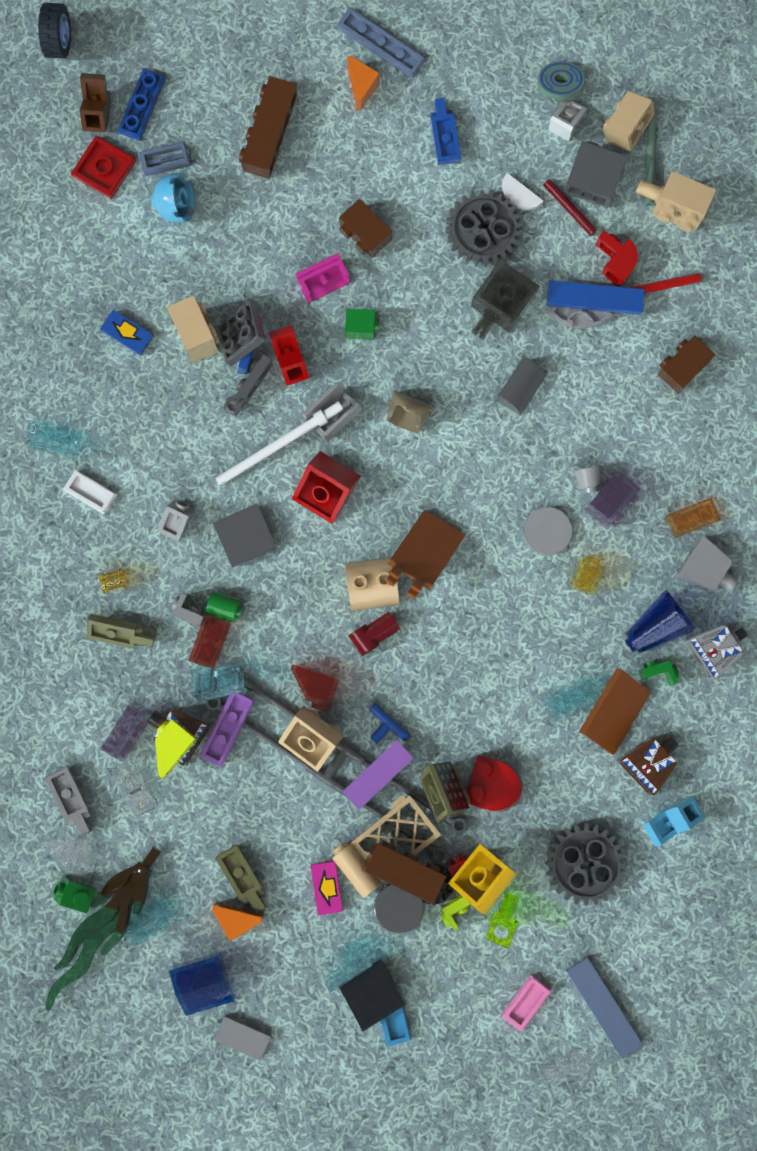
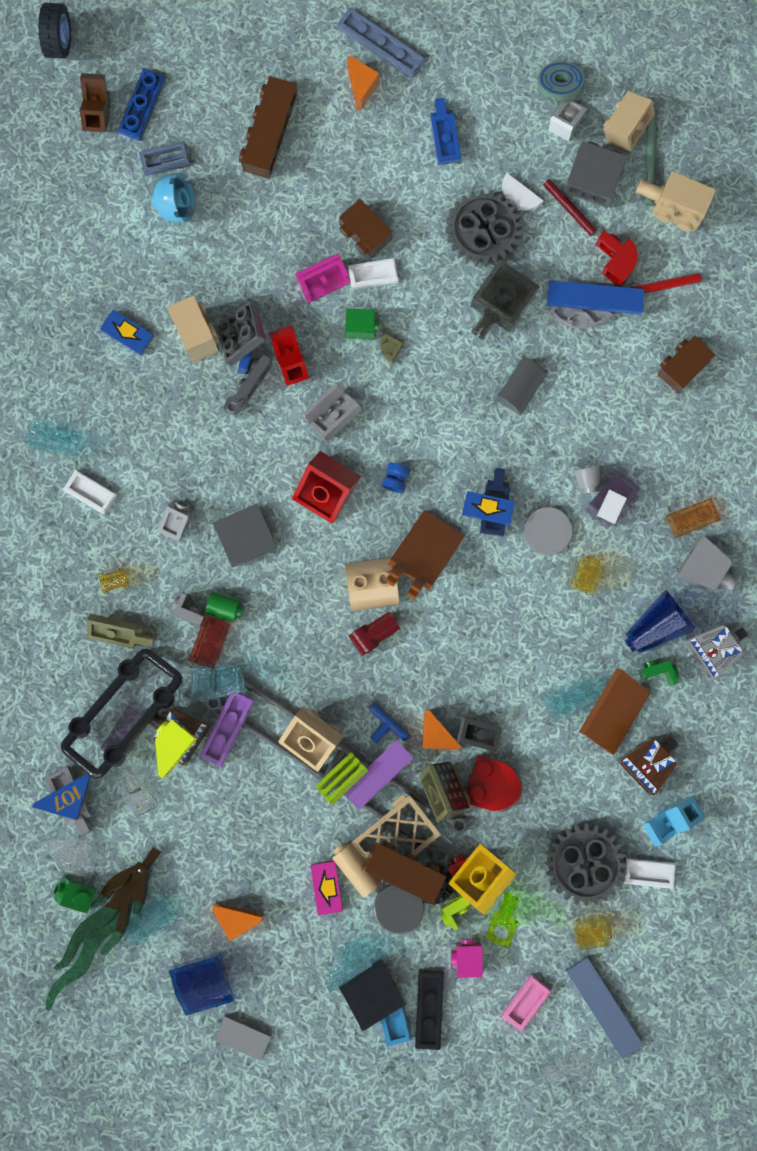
red tile [71,135,136,199] -> none
olive hinge [215,844,266,913] -> none
white bar [216,401,344,486] -> none
clear red slope [291,664,340,711] -> none
dark tan hair [387,390,435,433] -> none
none -> blue tile [32,774,91,820]
none -> black bar [61,649,182,779]
none -> lime tile [315,752,368,805]
none -> white tile [348,258,399,290]
none -> olive tile [380,331,404,365]
none -> blue wheel [381,462,411,493]
none -> black tile [415,970,444,1050]
none -> orange slope [422,709,461,750]
none -> dark pink brick [451,938,483,978]
none -> dark grey slope [457,717,501,752]
none -> blue tile [462,491,515,526]
none -> dark blue hinge [480,468,510,537]
none -> clear yellow brick [573,918,612,950]
none -> white sticker [597,490,627,524]
none -> white tile [623,858,676,889]

